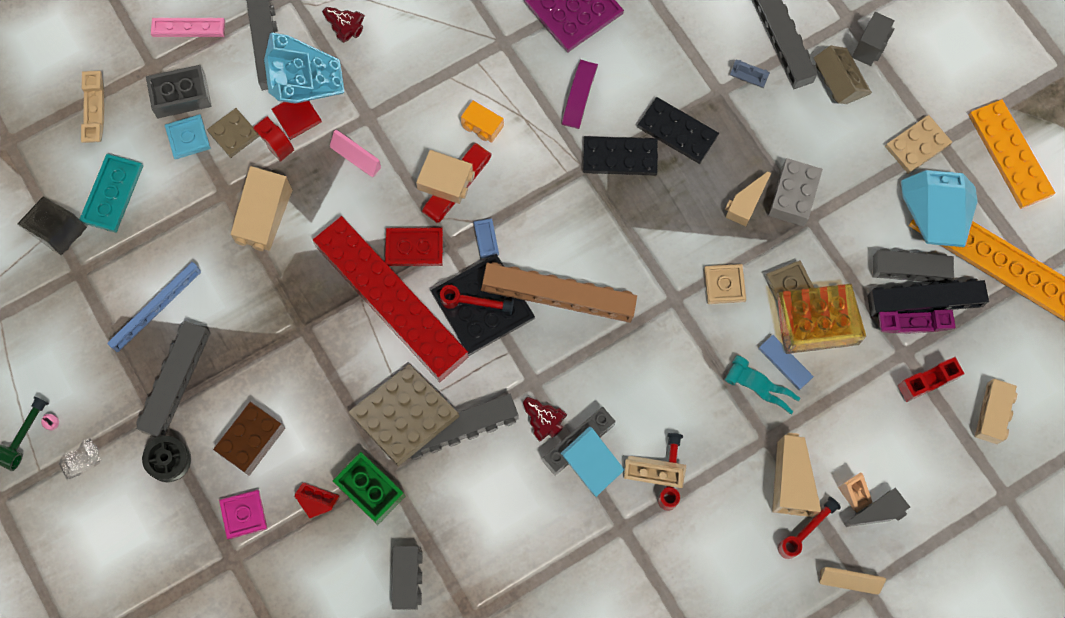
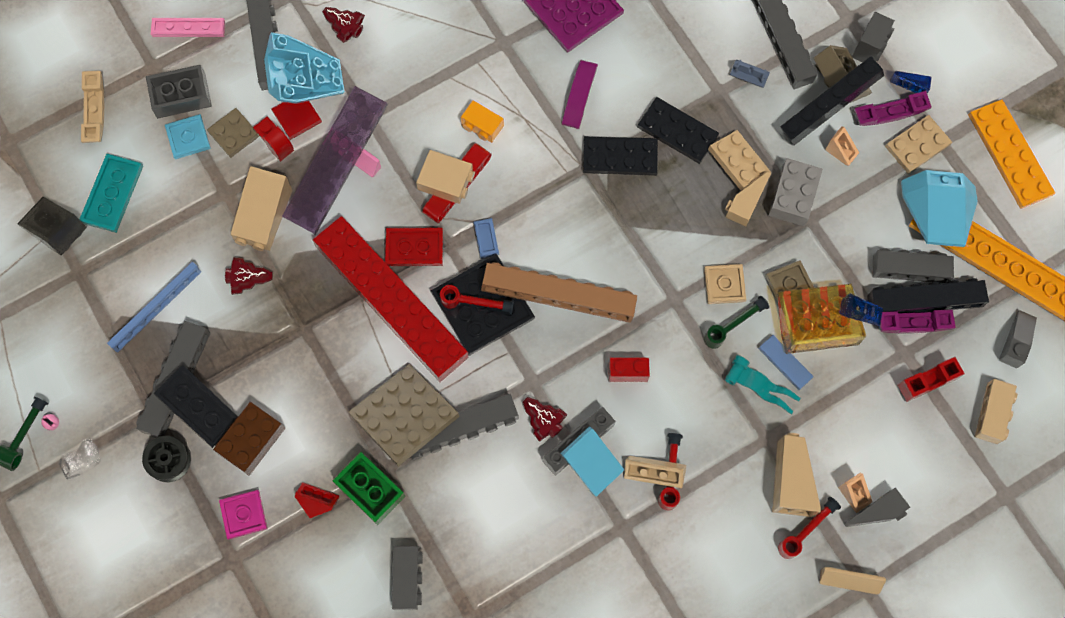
none -> black plate [153,365,238,448]
none -> dark red rock [225,257,273,295]
none -> clear purple plate [282,86,388,235]
none -> red brick [609,358,650,382]
none -> dark green piece [704,296,769,349]
none -> tan plate [708,130,771,191]
none -> black brick [780,56,884,145]
none -> light nougat slope [825,126,859,166]
none -> clear blue slope [839,293,883,326]
none -> magenta slope [854,91,932,126]
none -> clear blue slope [890,71,932,93]
none -> dark grey slope [999,310,1037,368]

